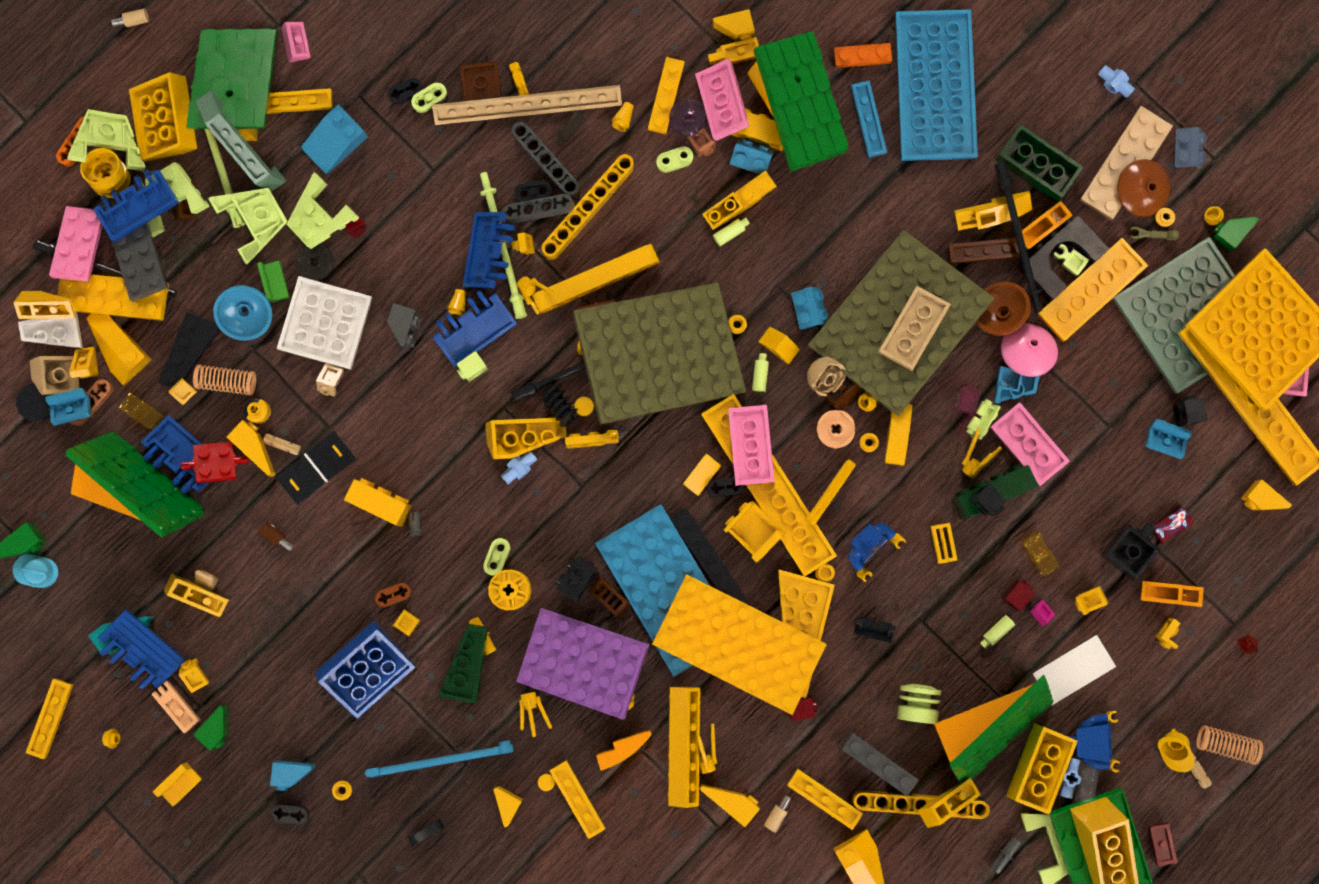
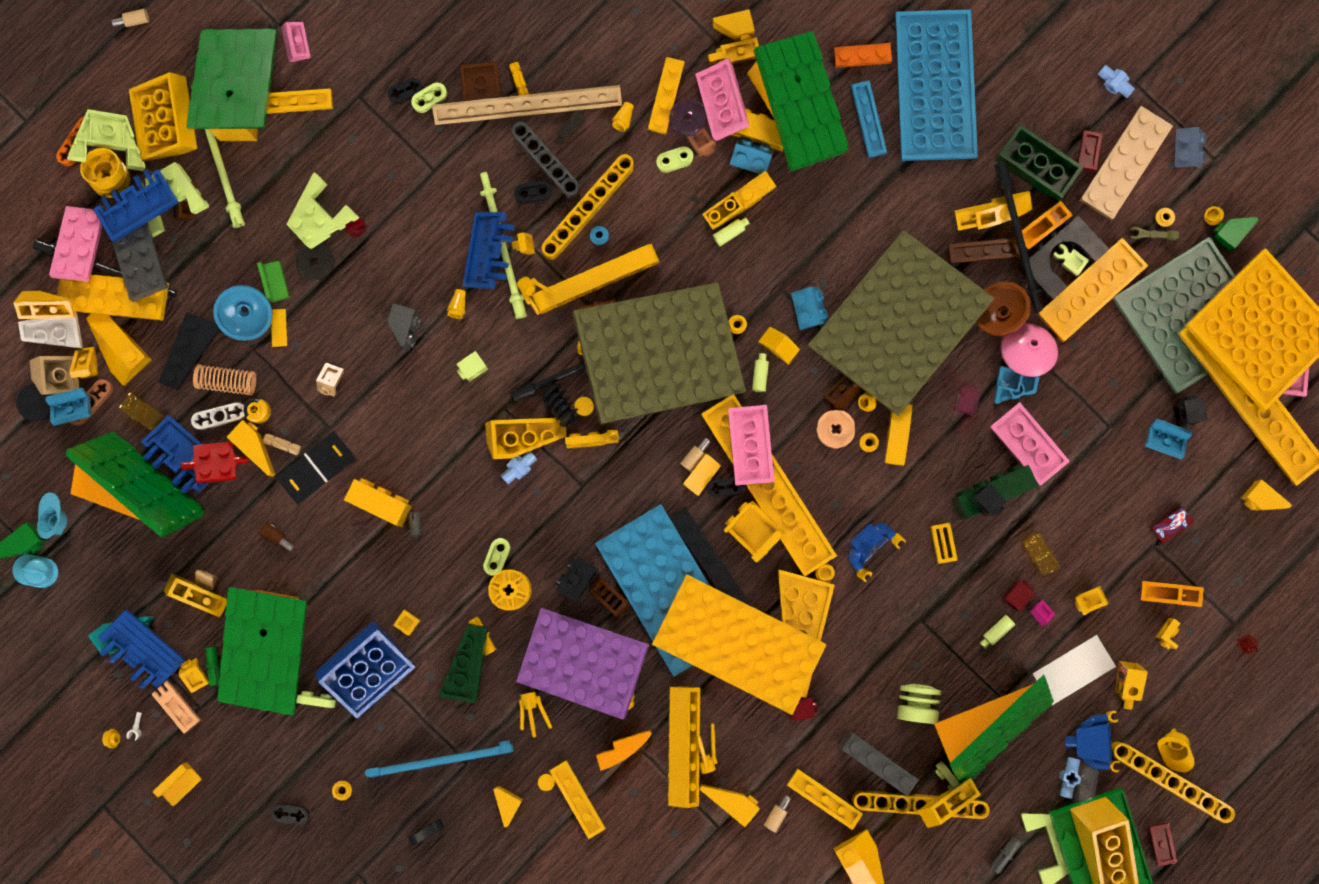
yellow plate [26,678,73,759] -> none
yellow tile [168,378,197,405] -> none
green slope [193,705,229,751] -> none
sand green slope [196,90,286,191] -> none
yellowish green wing [208,188,288,264] -> none
dark azure slope [270,760,316,791] -> none
white plate [277,276,373,370] -> none
dark azure slope [301,104,368,175] -> none
dark orange beam [375,583,412,607] -> none
blue hinge [432,290,517,367] -> none
dark grey beam [502,194,575,223] -> none
yellow axle [806,460,856,525] -> none
tan cylinder [807,357,846,396] -> none
black hinge [854,616,896,643] -> none
tan plate [878,286,951,371] -> none
yellow plant [962,428,1002,479] -> none
yellowish green hinge [966,399,1001,439] -> none
yellow slope [1006,723,1078,814] -> none
black hinge [1101,523,1160,579] -> none
dark orange dish [1117,159,1171,217] -> none
tan axle [1191,753,1212,789] -> none
light nougat piece [1197,725,1263,765] -> none
none -> medium azure piece [37,492,68,539]
none -> white hand [126,712,142,741]
none -> white beam [191,403,246,430]
none -> green axle [205,647,221,686]
none -> green piece [218,587,308,716]
none -> yellow sticker [271,309,287,347]
none -> yellowish green plate [296,691,336,708]
none -> dark azure plate [590,226,609,245]
none -> tan piece [680,438,710,472]
none -> yellowish green plate [935,761,960,790]
none -> dark red plate [1077,130,1103,172]
none -> yellow beam [1112,742,1235,823]
none -> yellow torso [1116,661,1148,710]

